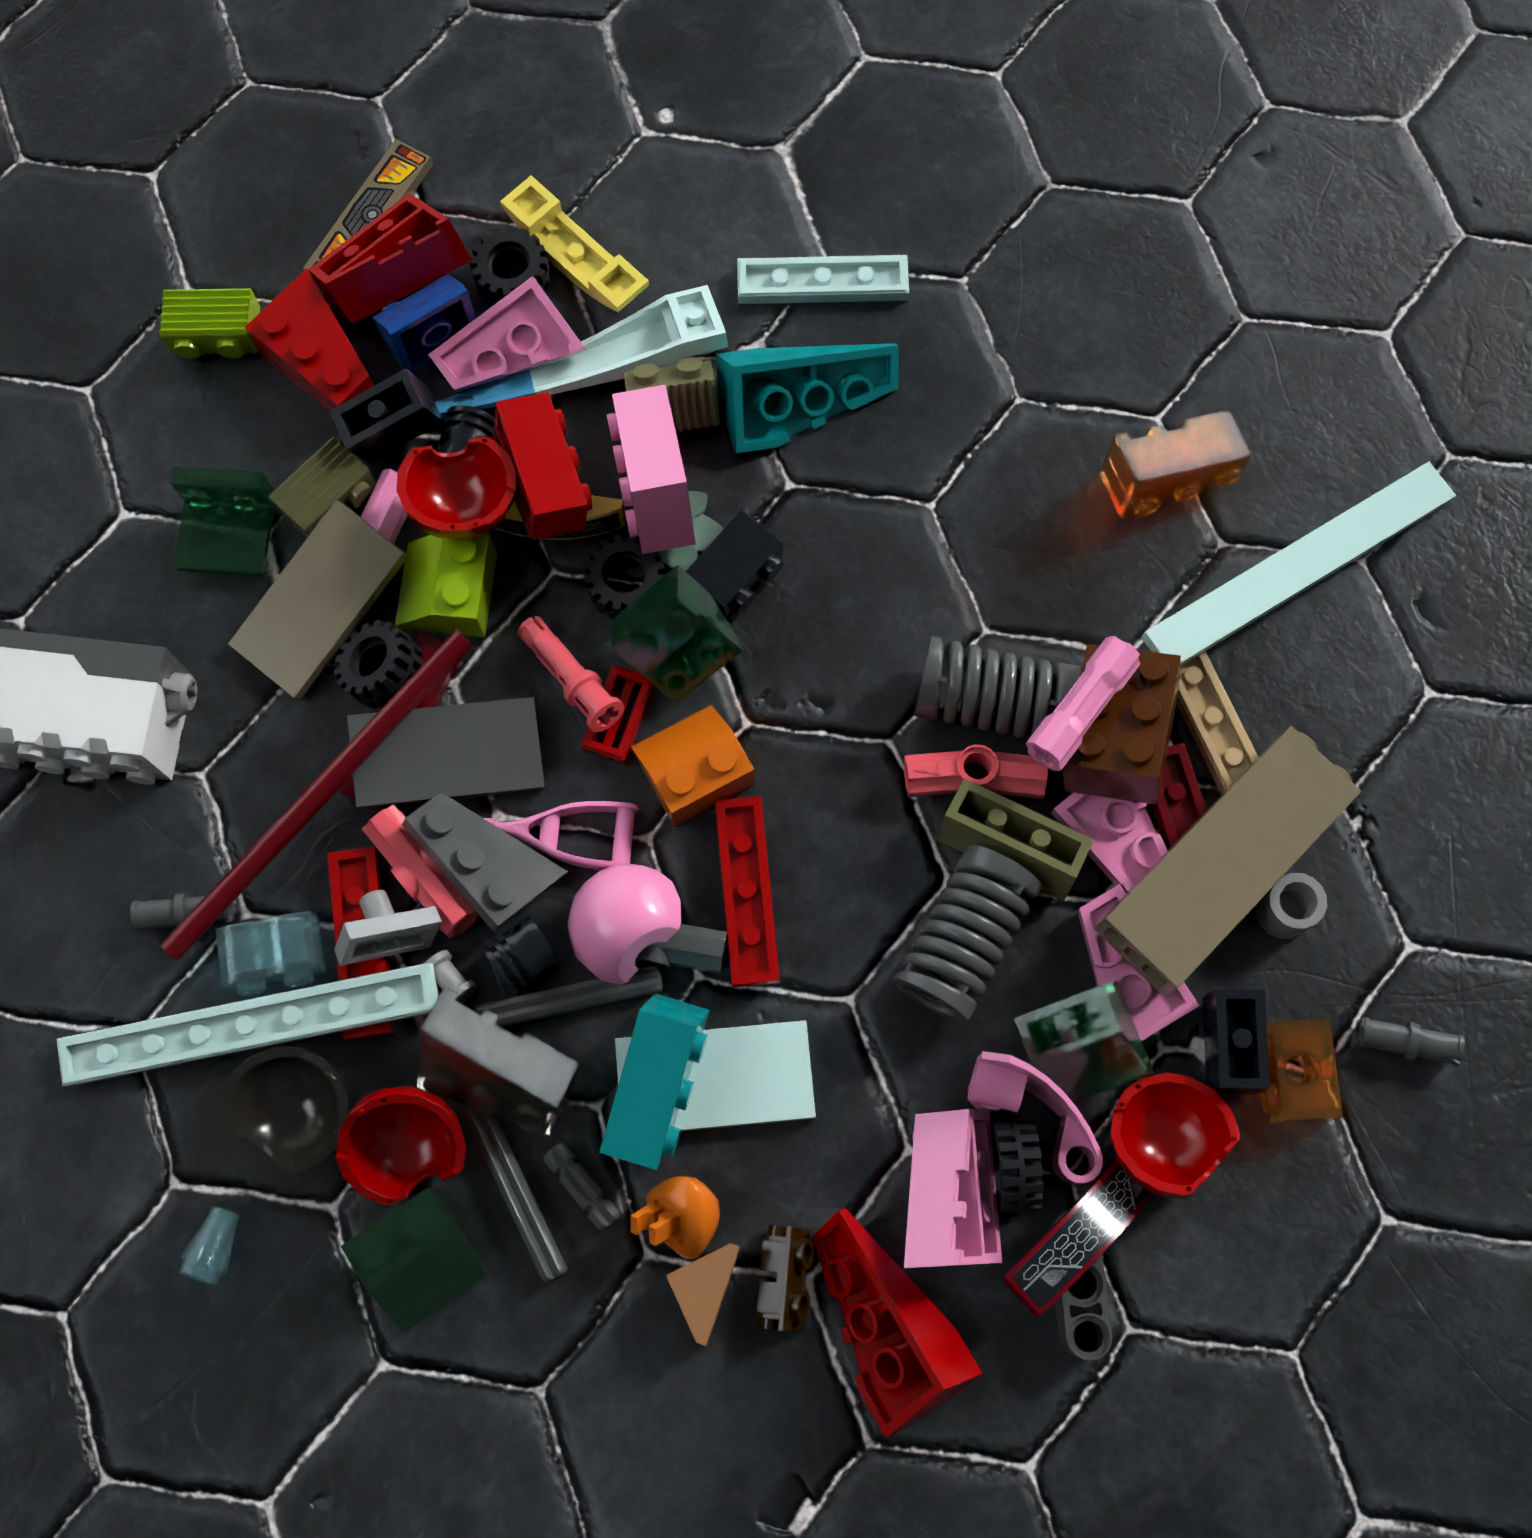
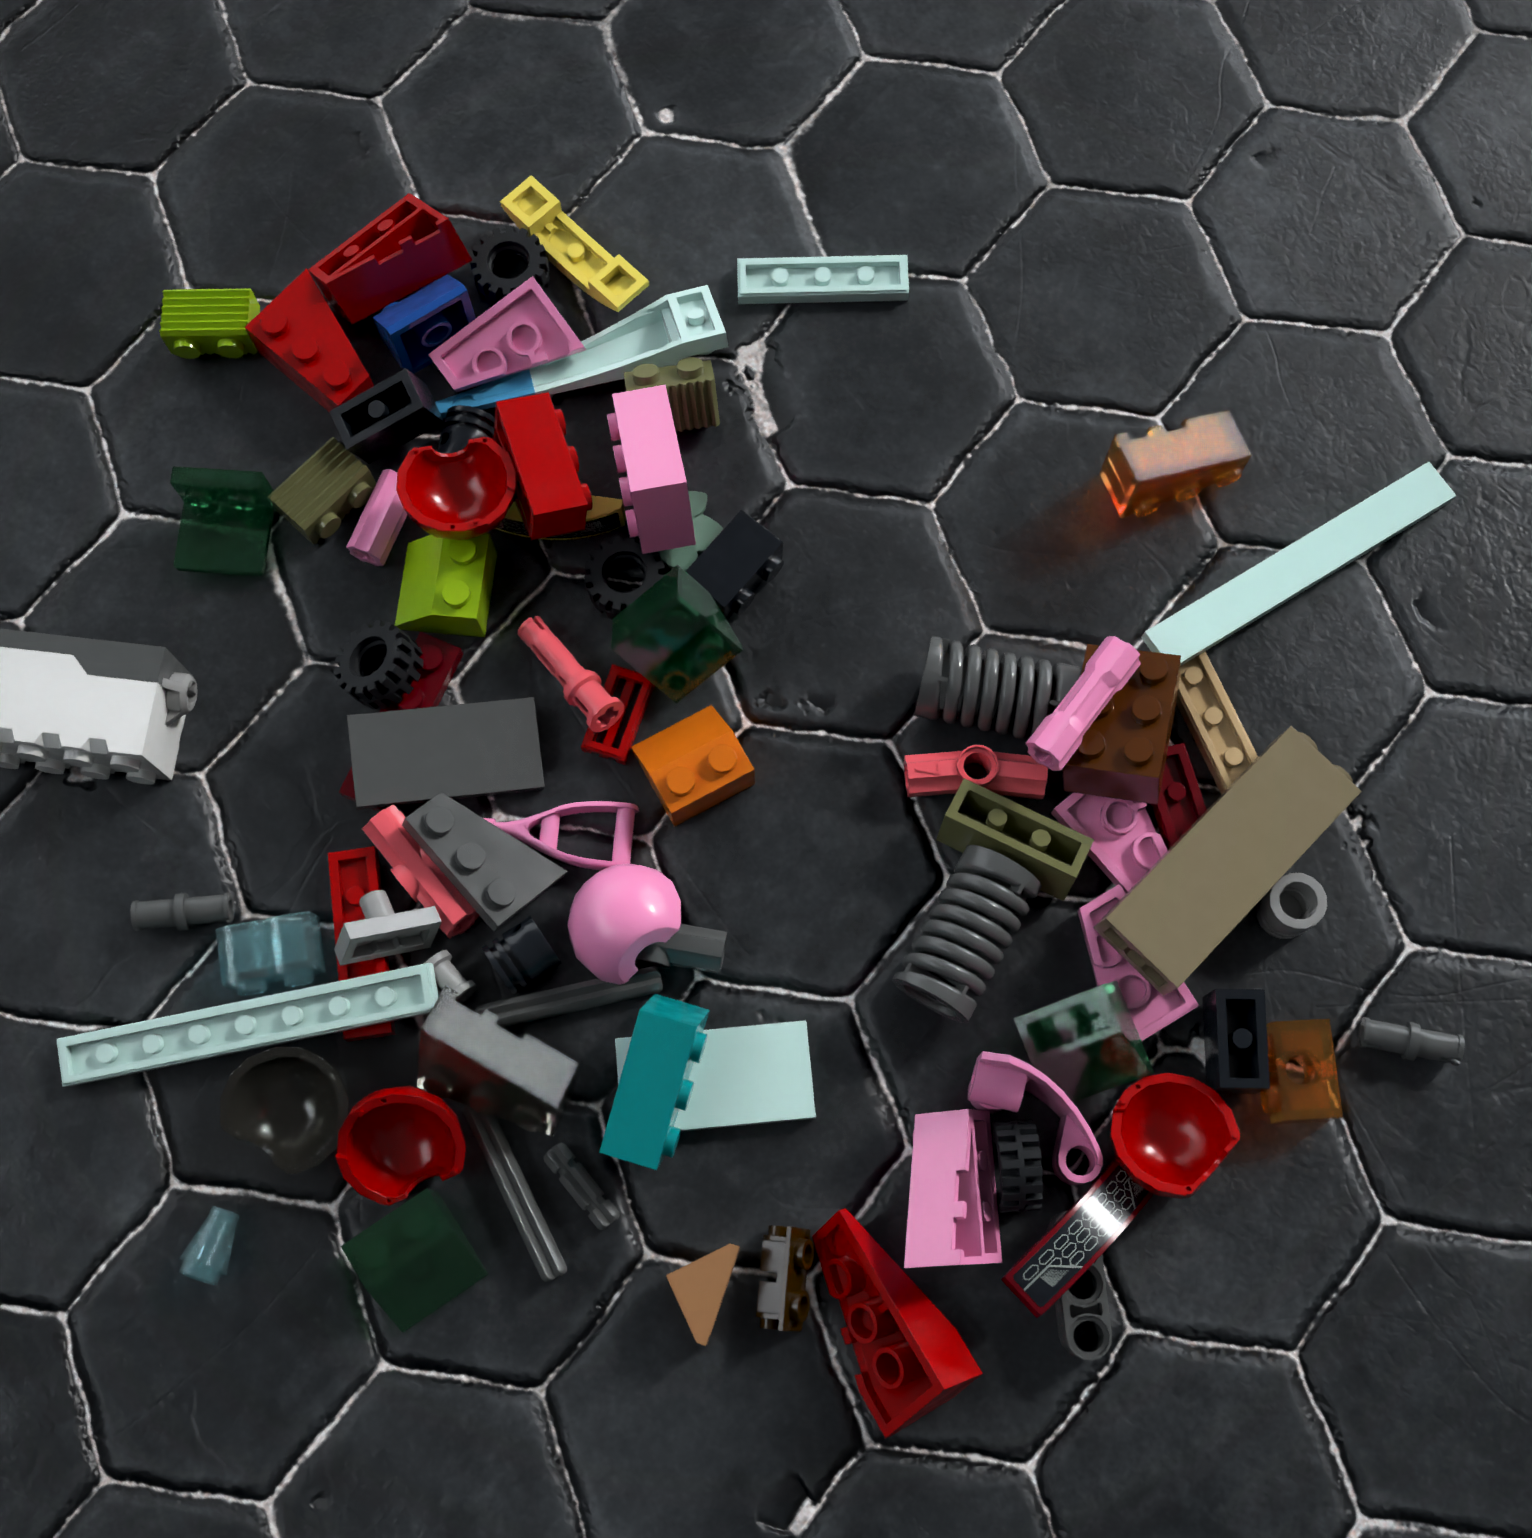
dark red piece [160,630,473,960] -> none
dark tan tile [228,500,409,700] -> none
tile [303,139,433,278] -> none
orange piece [630,1176,720,1259] -> none
red plate [715,796,780,988] -> none
teal wedge [716,343,898,453] -> none

